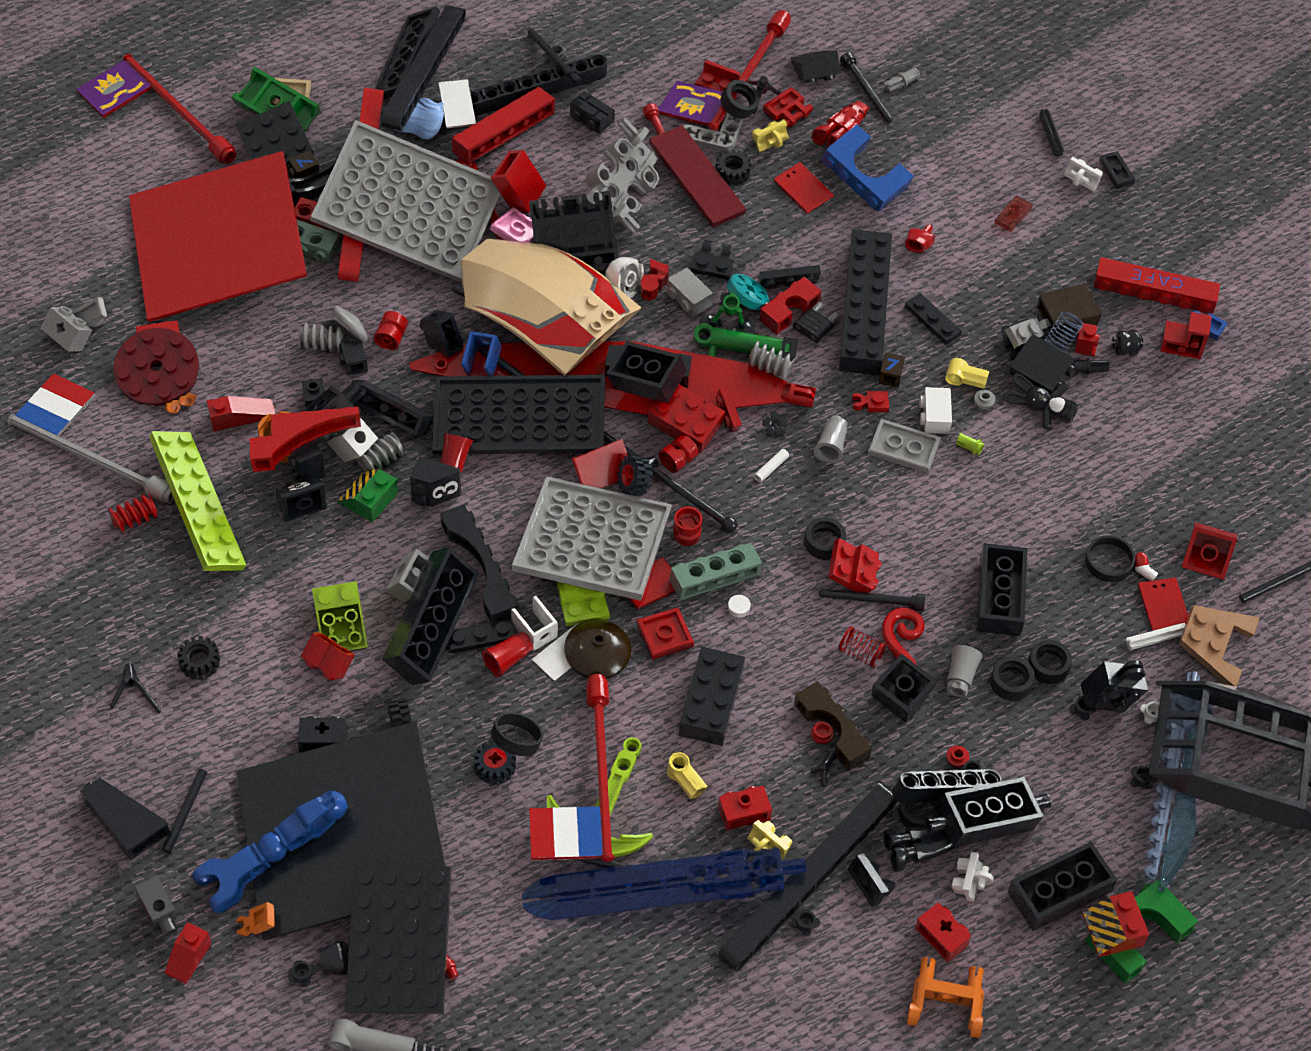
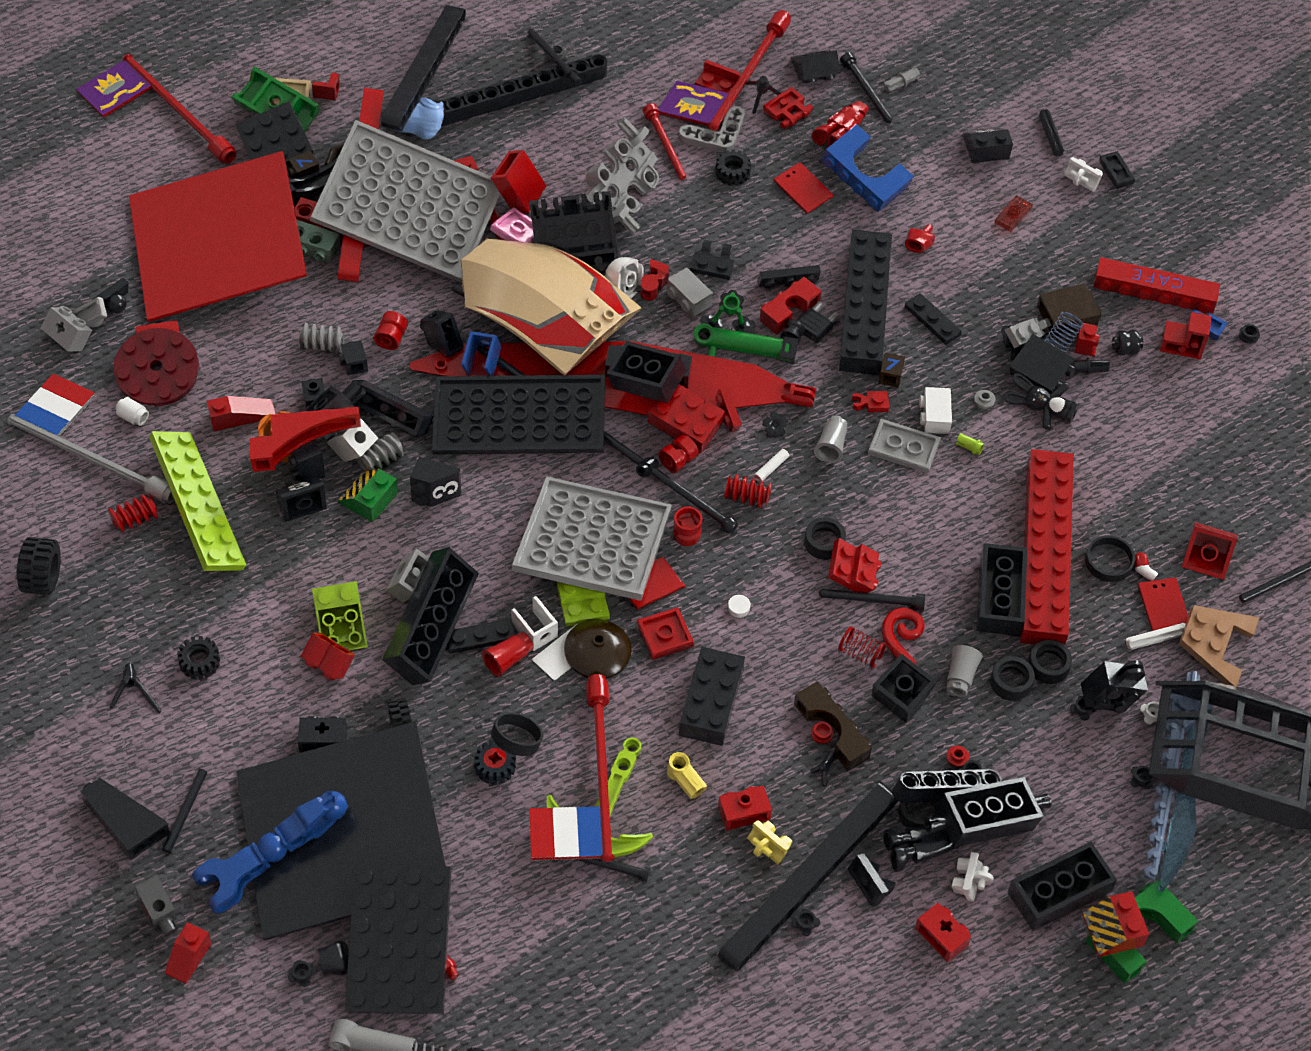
orange piece [165,393,197,413] -> none
orange plate [236,902,274,936] -> none
light grey piece [322,305,368,343] -> none
black plate [374,6,441,99] -> none
white piece [439,79,476,128] -> none
red plant [440,433,473,473] -> none
black arch [440,504,519,622] -> none
red brick [452,87,555,164] -> none
clear blue piece [522,847,807,920] -> none
black brick [570,91,615,134] -> none
red container [572,439,628,489] -> none
black wheel [617,456,653,496] -> none
dark red tile [649,125,746,228] -> none
sand green brick [669,543,762,601] -> none
black tyre [720,80,760,119] -> none
teal wheel [727,274,769,310] -> none
light grey piece [748,341,795,380] -> none
light yellow hips [752,120,789,152] -> none
orange connector [907,957,984,1039] -> none
light yellow piece [945,358,989,389] -> none
none -> black tyre [17,537,61,595]
none -> black tile [92,278,129,313]
none -> white brick [116,397,149,426]
none -> red panel [312,73,340,101]
none -> dark brown arm [325,145,344,166]
none -> red piece [724,474,772,508]
none -> black wheel [780,319,805,344]
none -> black slope [962,128,1013,163]
none -> red brick [1020,449,1074,645]
none -> black plate [1239,324,1260,344]

